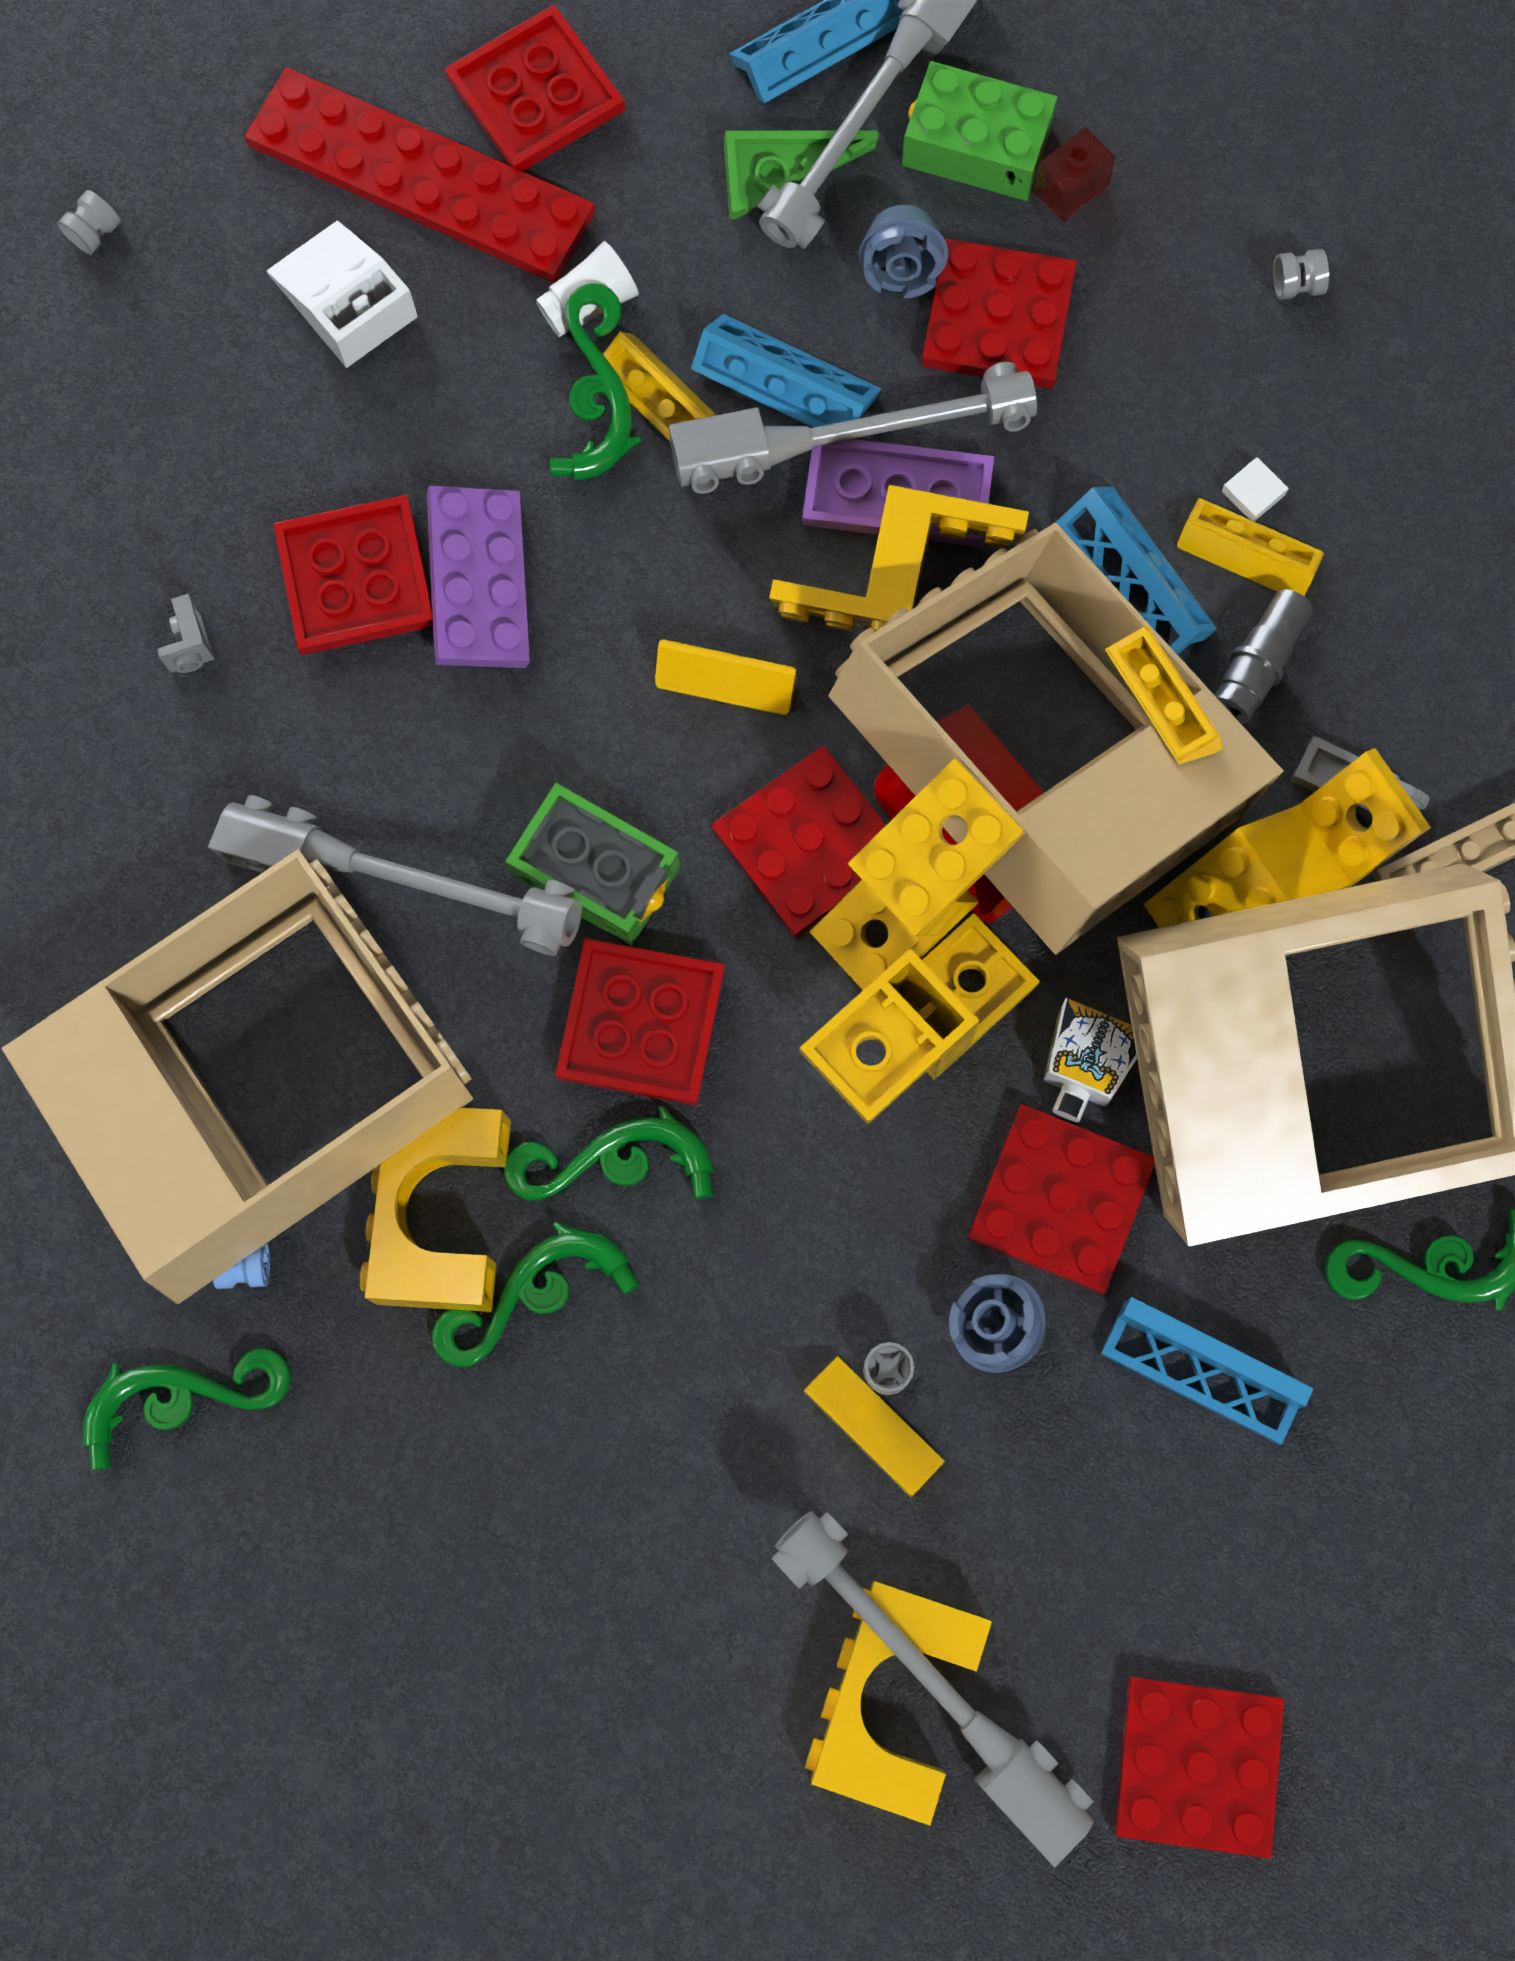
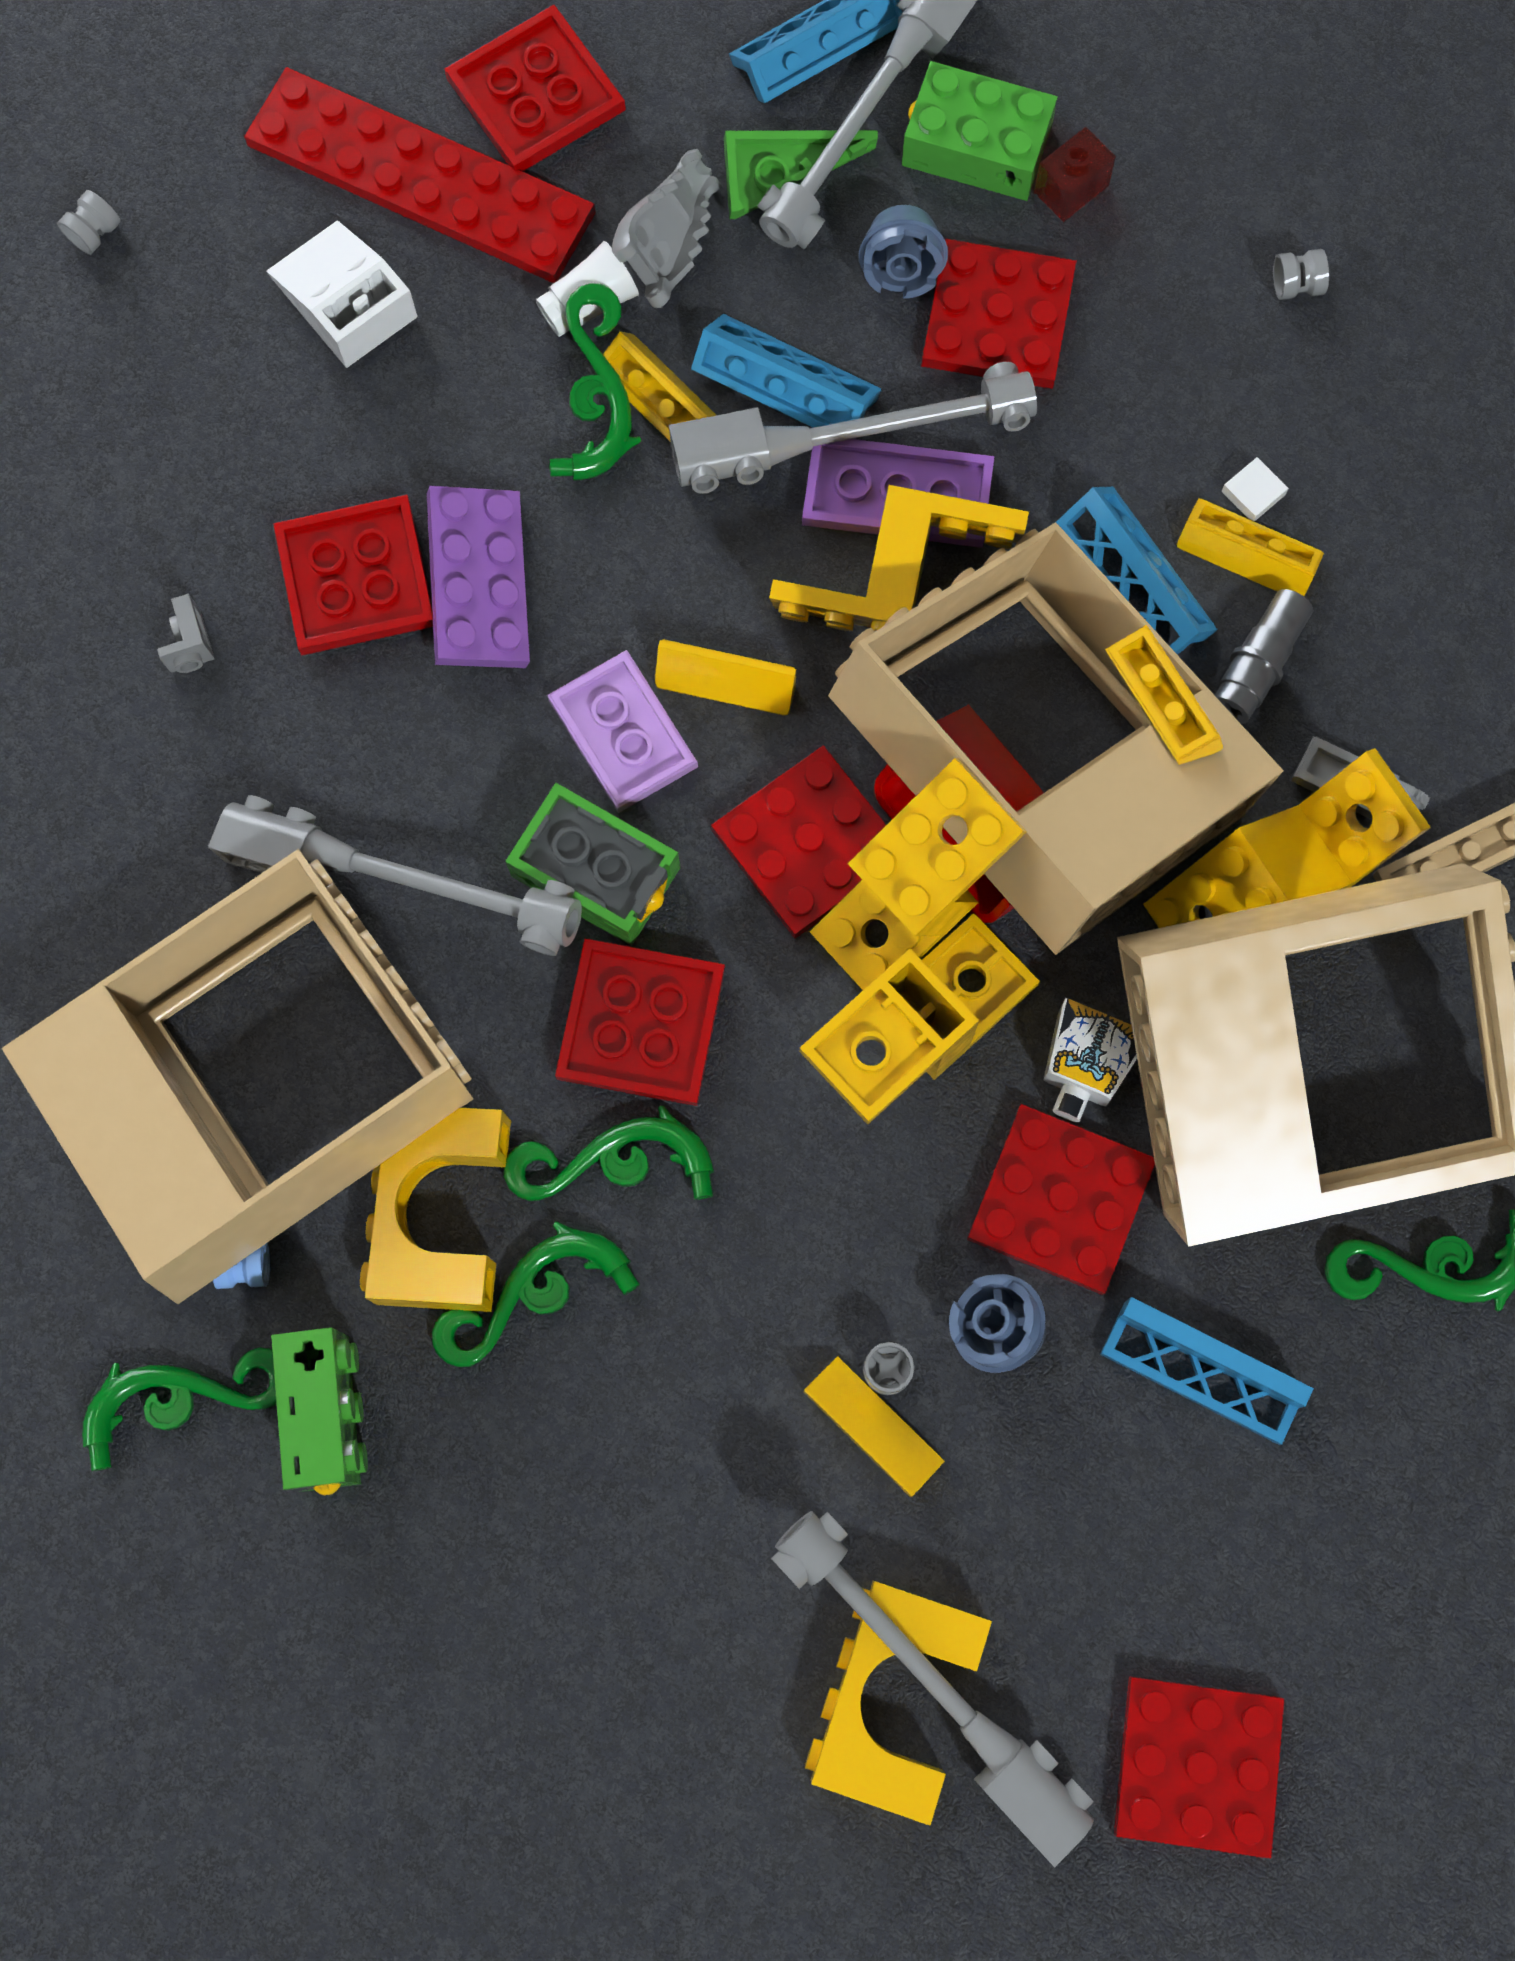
none -> bright green piece [271,1327,368,1495]
none -> lavender tile [547,650,698,813]
none -> light grey animal [612,149,722,308]

